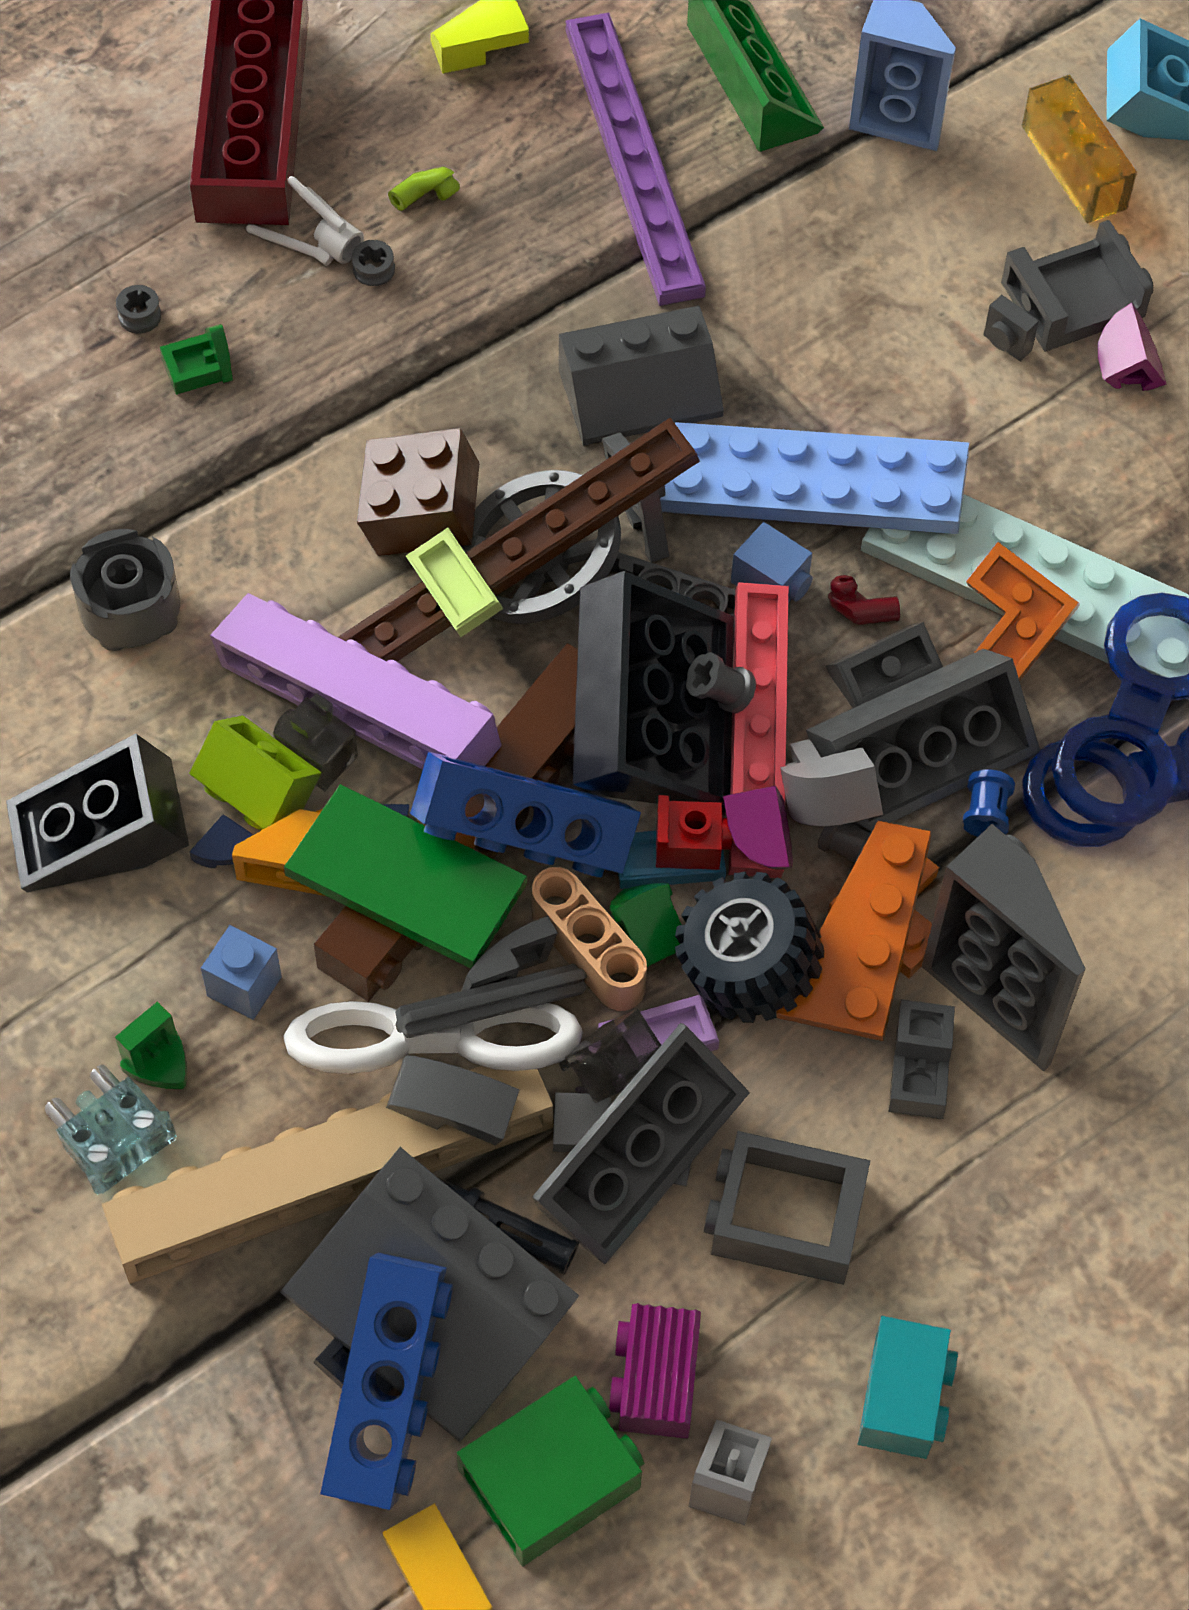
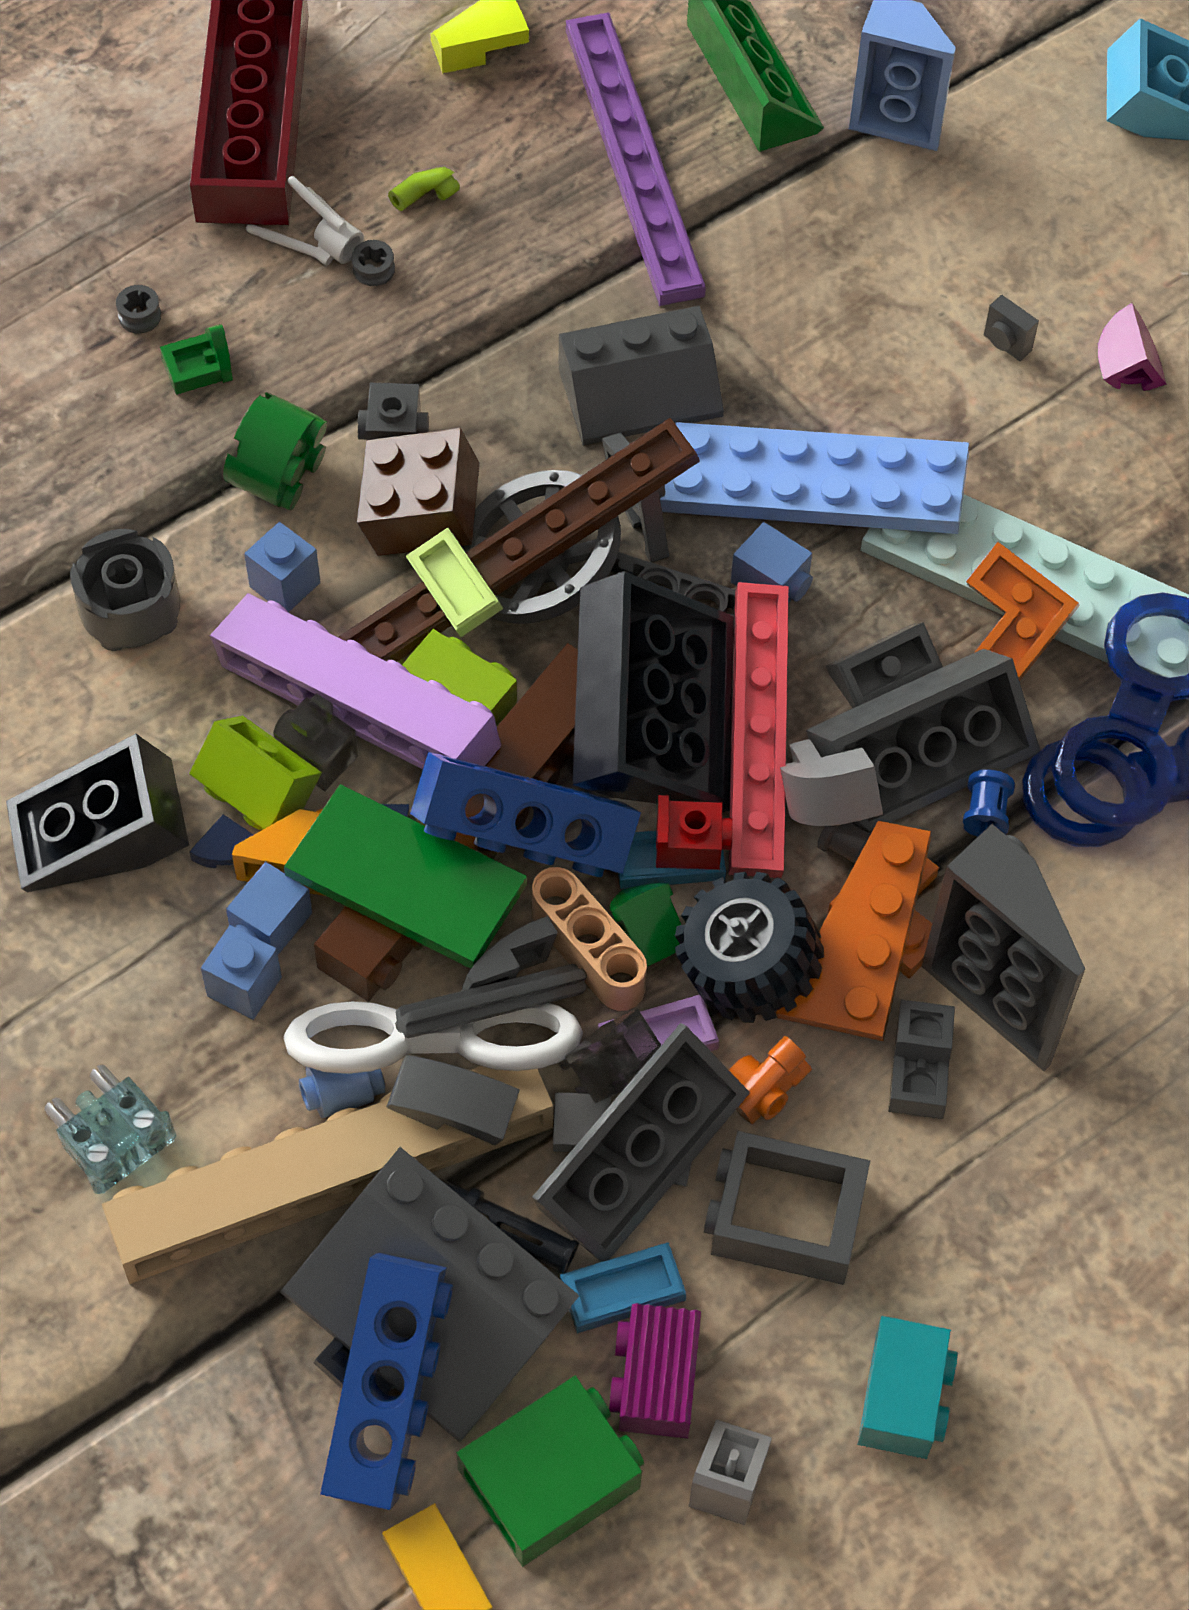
green tile [115,1002,187,1089] -> none
dark grey bush [686,652,756,713] -> none
magenta brick [723,785,793,870] -> none
dark red arm [828,575,900,625] -> none
dark grey panel [1001,220,1154,352] -> none
clear yellow brick [1022,75,1137,223] -> none
none -> green brick [223,392,328,511]
none -> medium blue brick [226,861,312,955]
none -> medium blue brick [244,521,320,612]
none -> medium blue brick [299,1067,385,1118]
none -> dark grey brick [358,383,429,440]
none -> lime brick [402,629,517,727]
none -> dark azure tile [560,1242,686,1333]
none -> orange plate [729,1036,812,1124]

